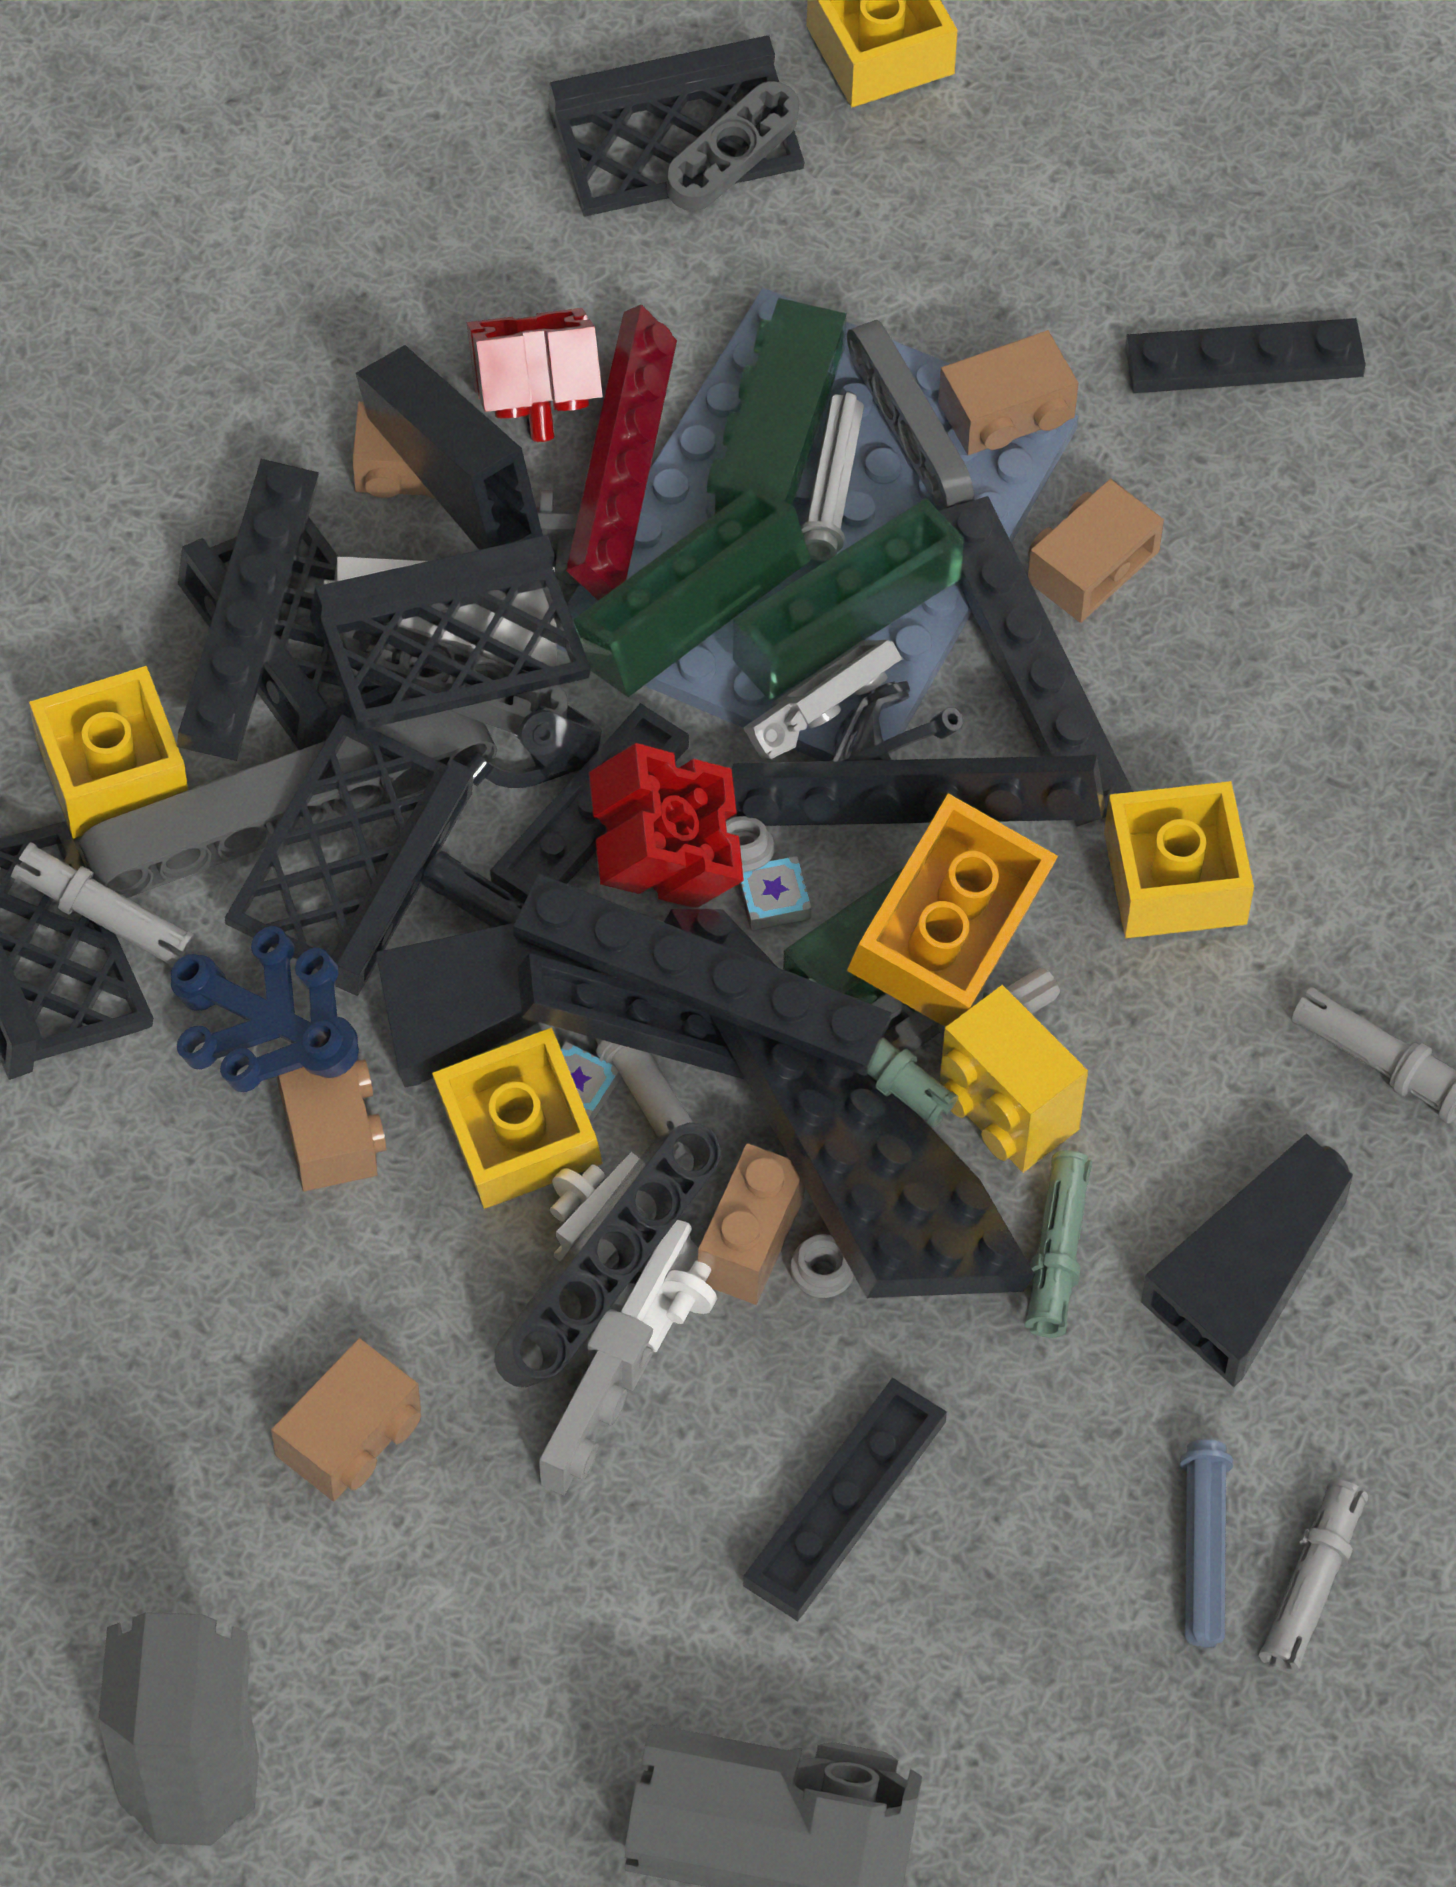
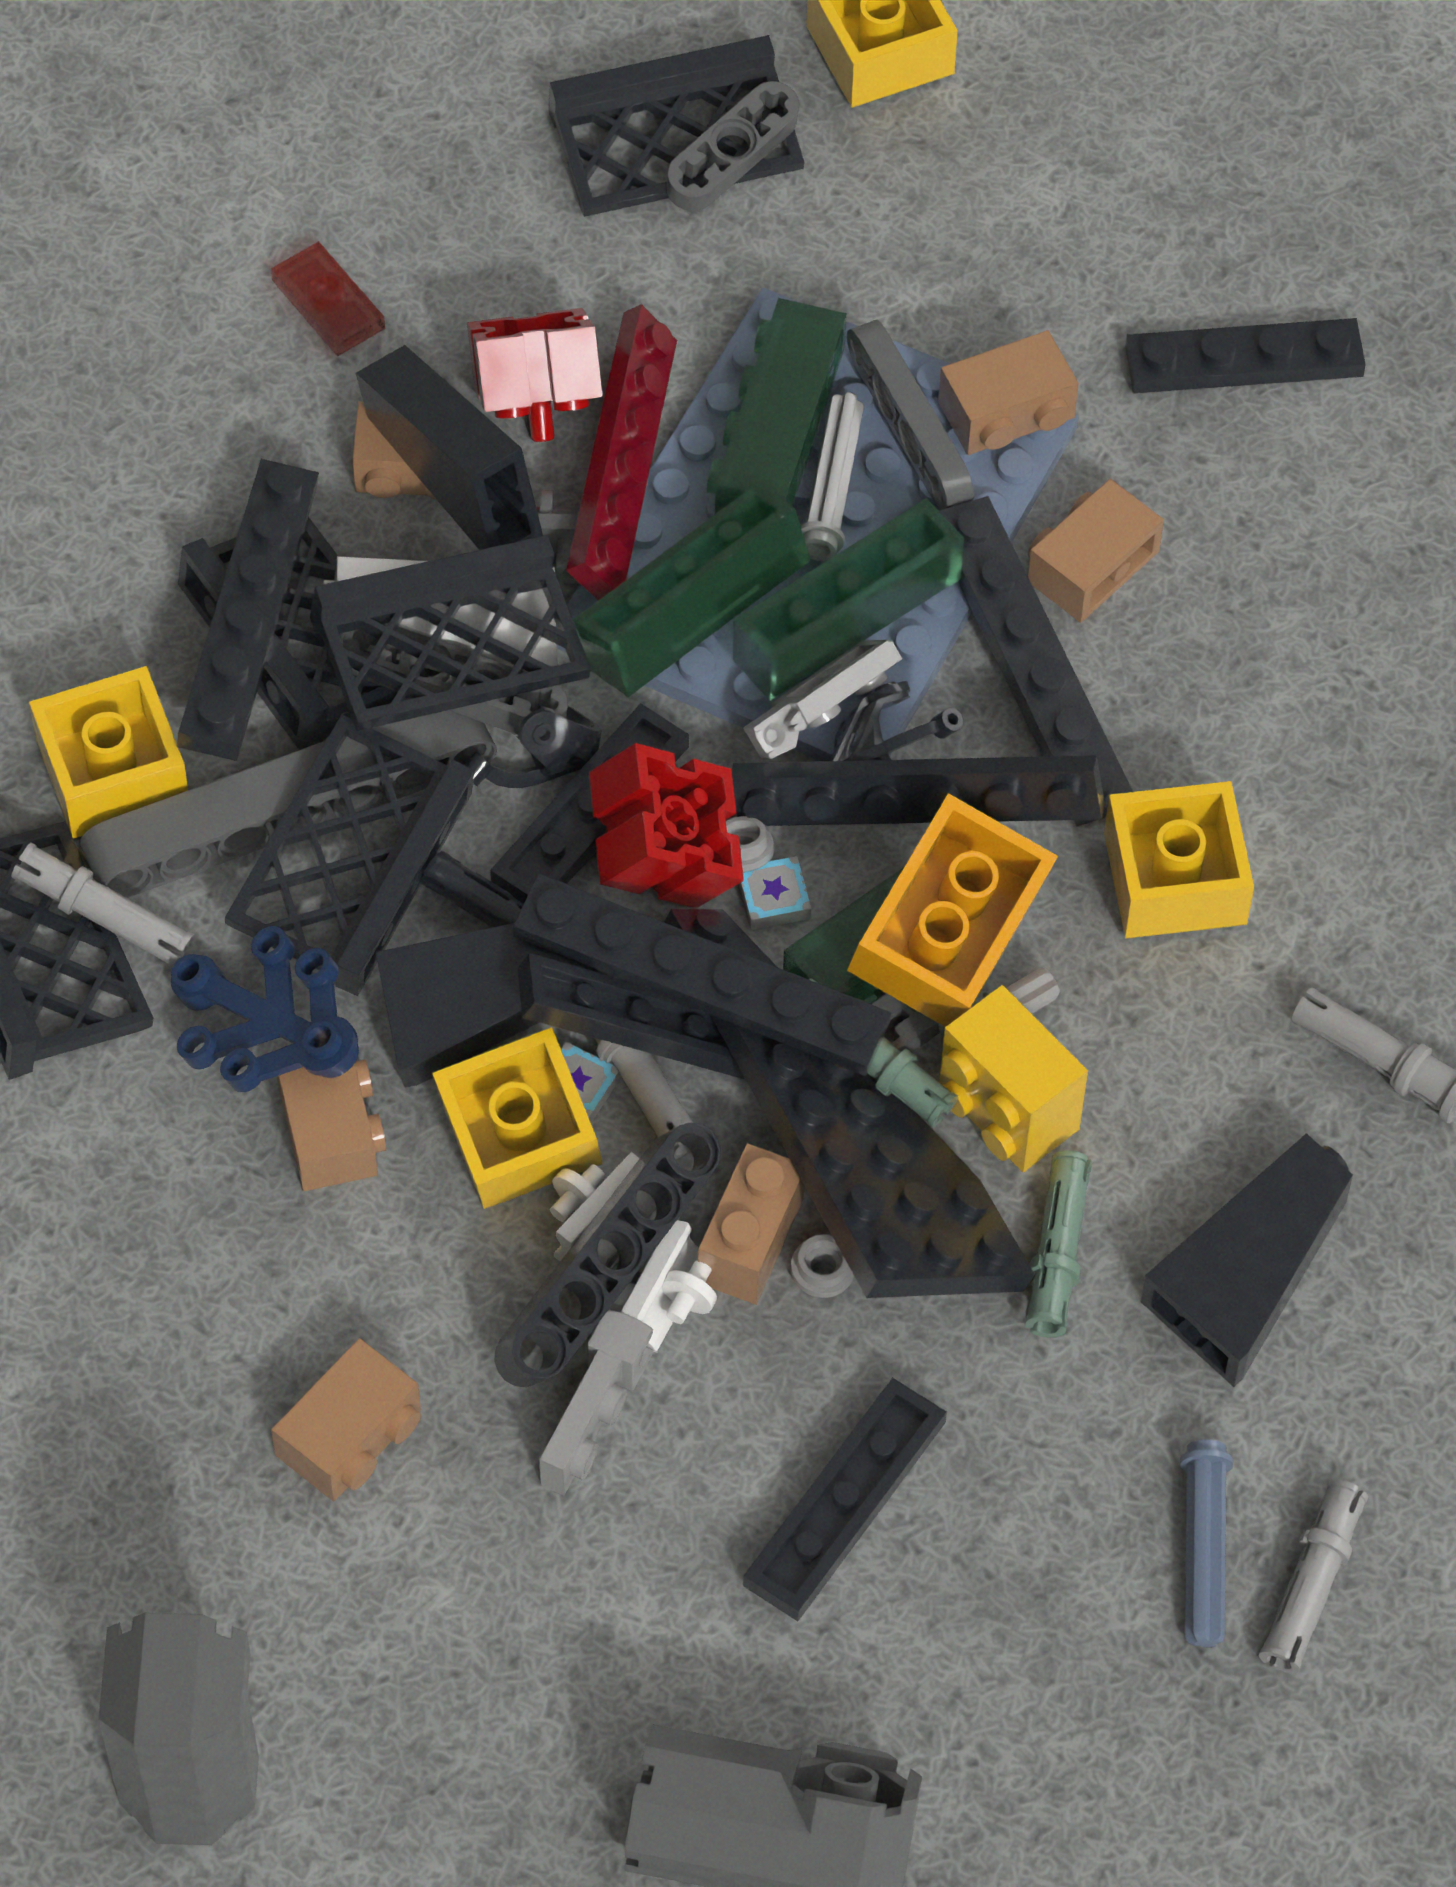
none -> clear red plate [271,241,385,356]

